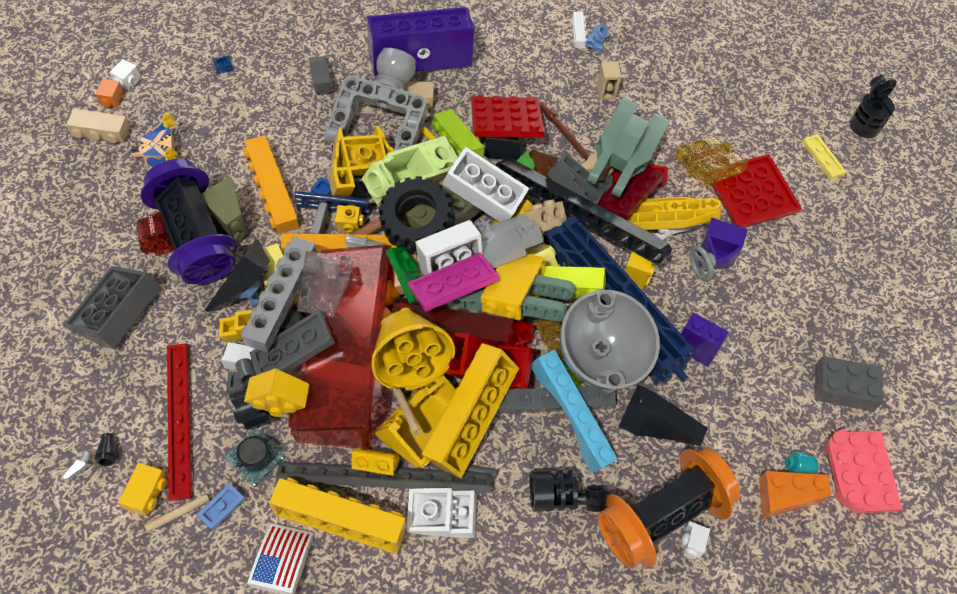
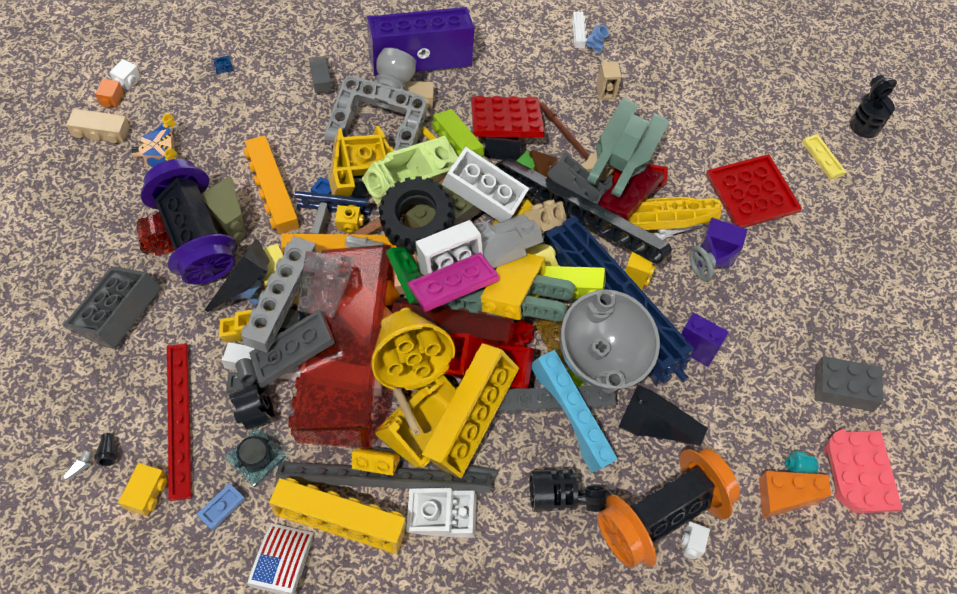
tan piece [144,494,210,532] -> none
yellow brick [244,368,309,417] -> none
clear yellow connector [674,136,748,184] -> none

